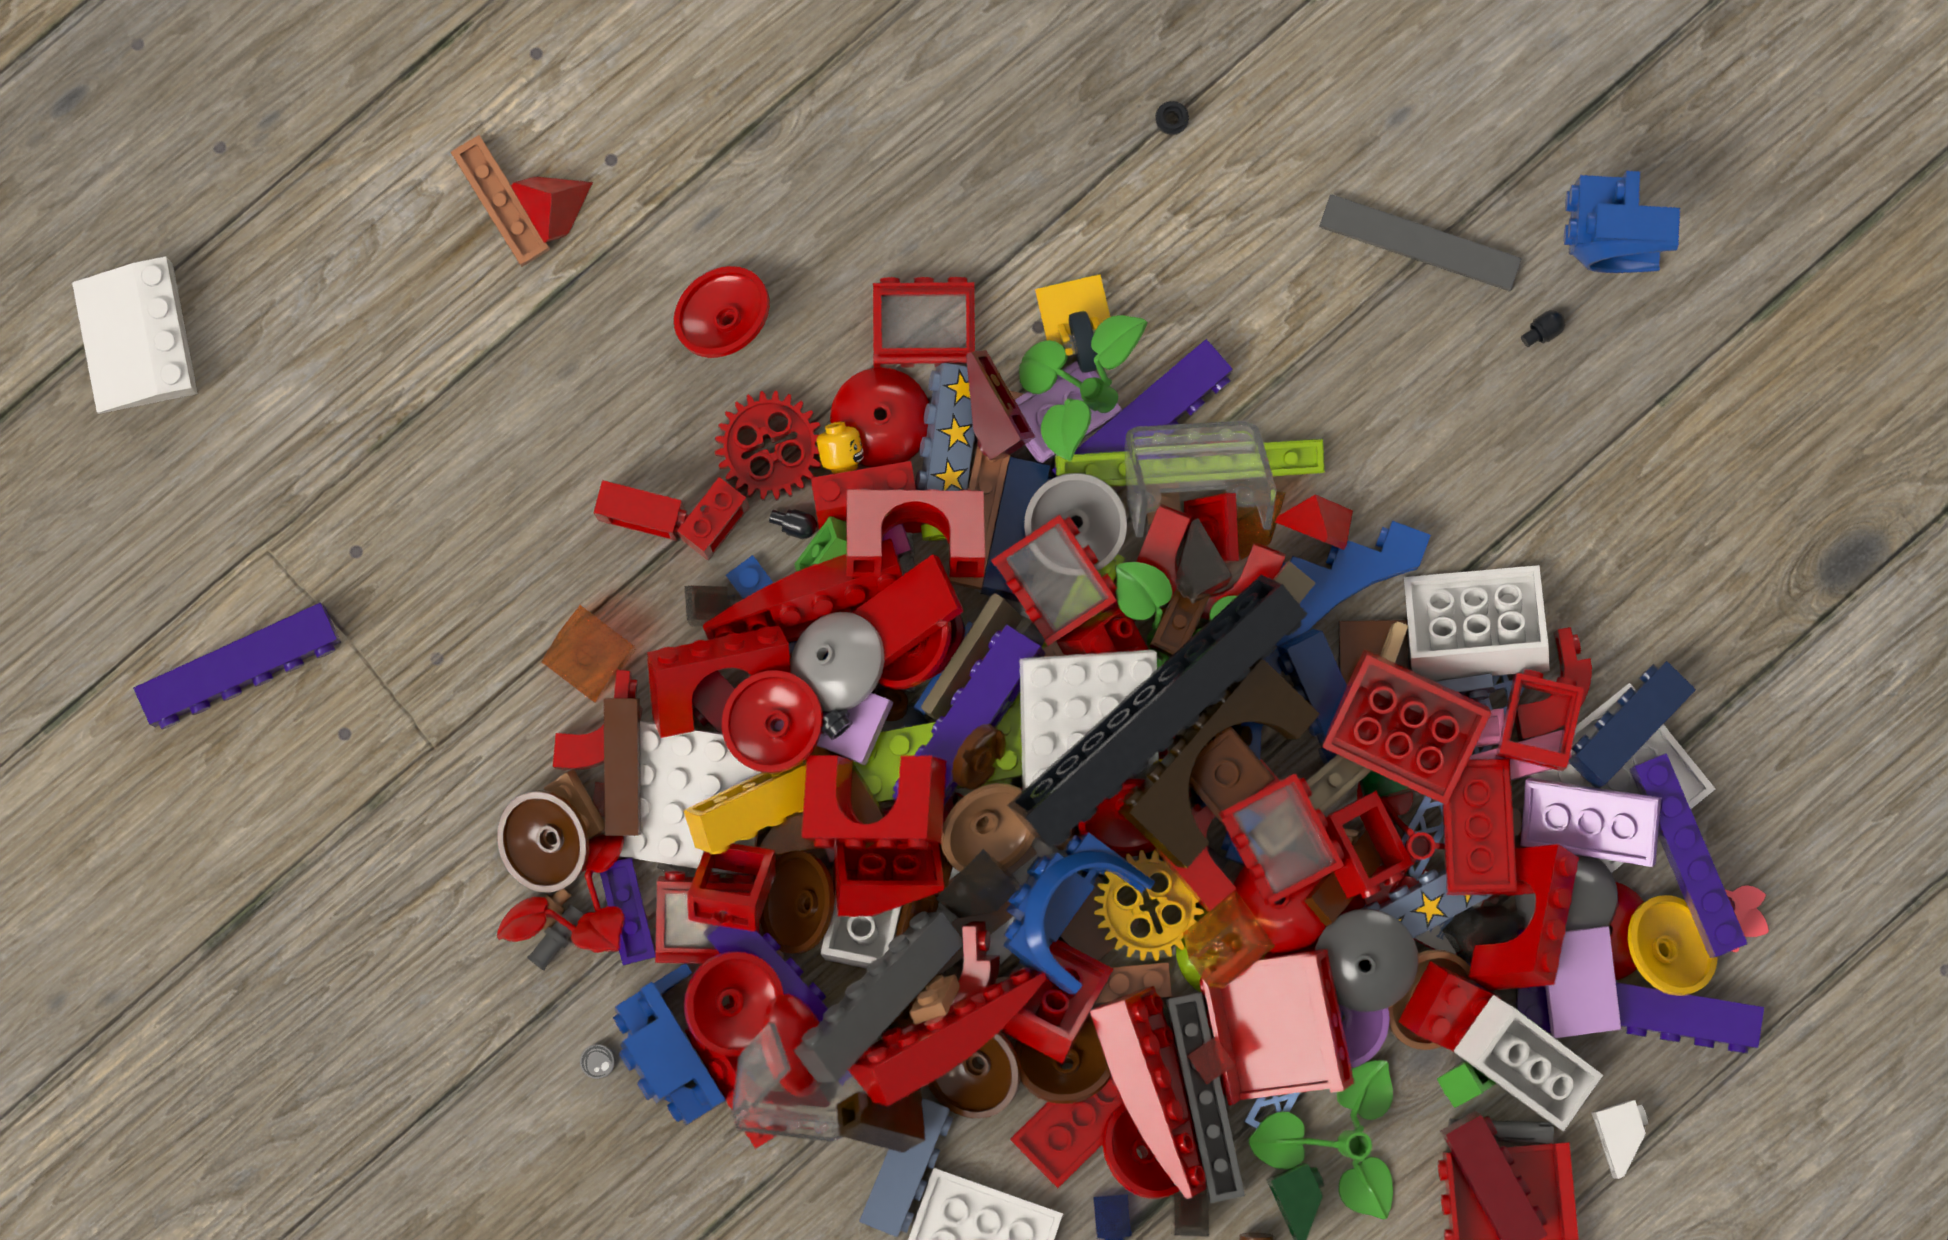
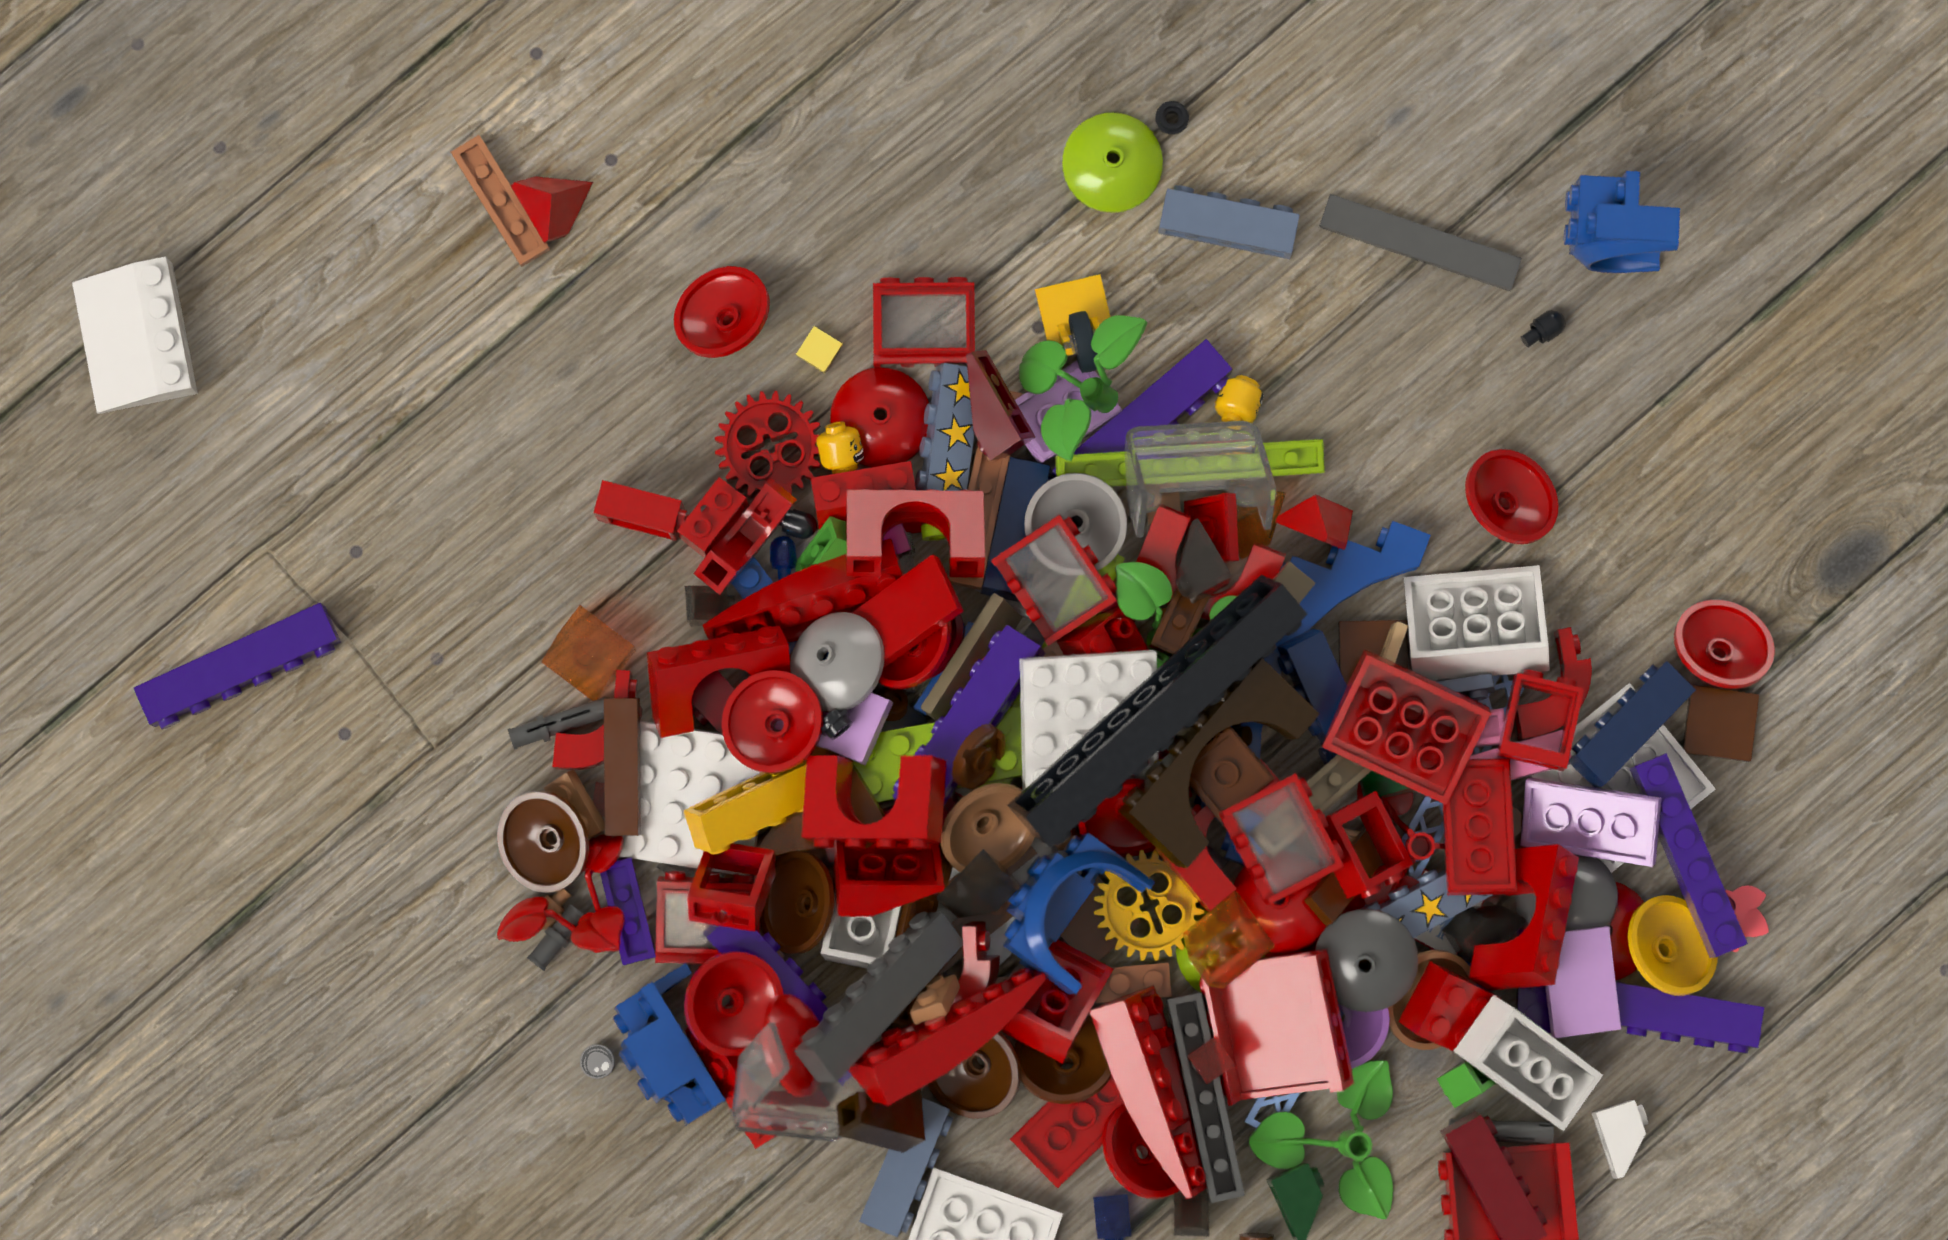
none -> dark grey pin [508,696,605,750]
none -> red arch [693,479,797,595]
none -> clear blue cylinder [769,536,797,580]
none -> light yellow tile [796,326,843,374]
none -> lime dish [1062,113,1163,213]
none -> sand blue brick [1158,185,1300,259]
none -> yellow head [1215,375,1264,428]
none -> red dish [1465,449,1559,544]
none -> red dish [1674,600,1775,689]
none -> reddish brown tile [1683,685,1759,762]

